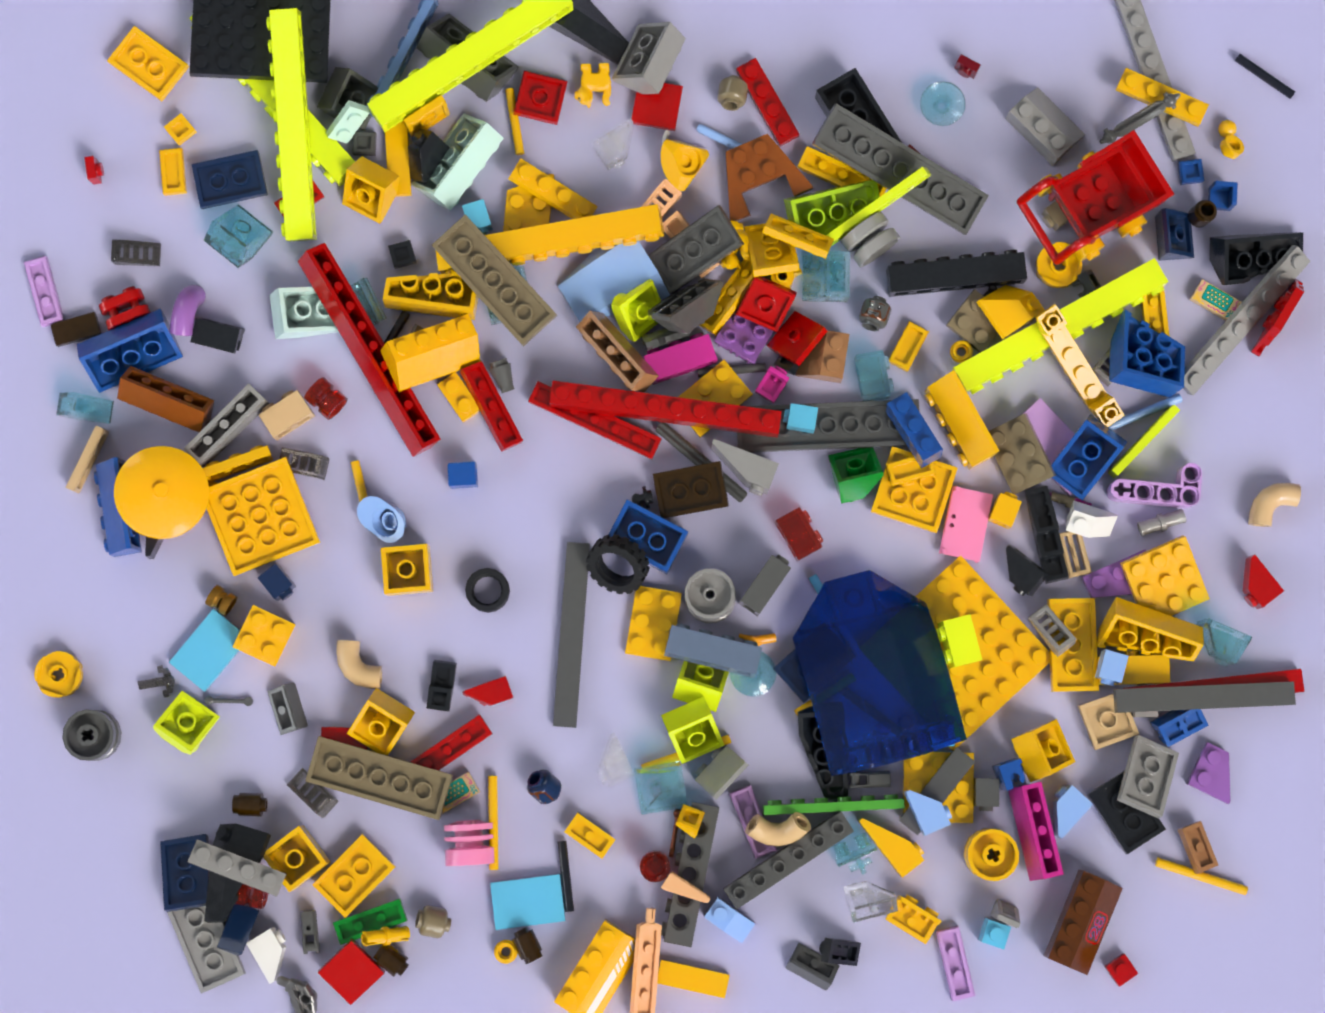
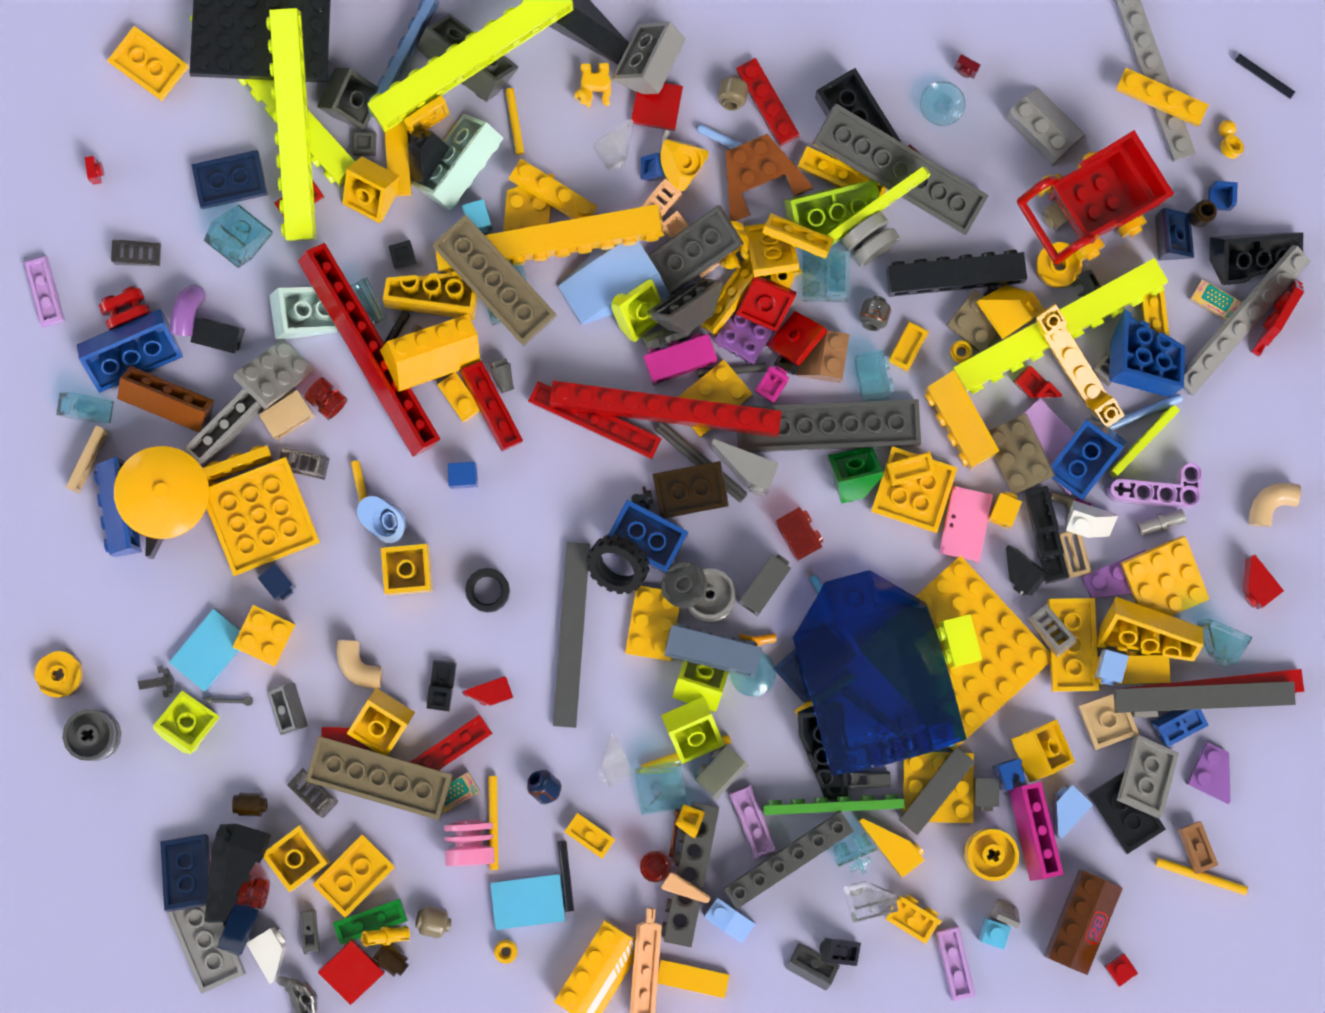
dark brown tile [50,312,102,347] -> none
yellow tile [159,148,187,196] -> none
yellow plate [164,113,197,146] -> none
light grey plate [188,840,286,897] -> none
pearl gold wheel [205,585,238,616] -> none
light aqua plate [326,100,370,144] -> none
dark brown brick [512,927,543,964] -> none
red plate [513,71,568,125] -> none
medium nougat brick [576,310,659,392] -> none
tan cylinder [745,812,811,847] -> none
medium azure brick [783,403,818,433] -> none
blue brick [886,392,943,468] -> none
light blue slope [903,790,952,836] -> none
dark grey wheel [1099,92,1181,144] -> none
blue tile [1177,159,1205,185] -> none
none -> light grey plate [233,339,315,409]
none -> blue plate [641,153,663,181]
none -> dark grey tile [661,562,707,608]
none -> red slope [1013,366,1062,398]

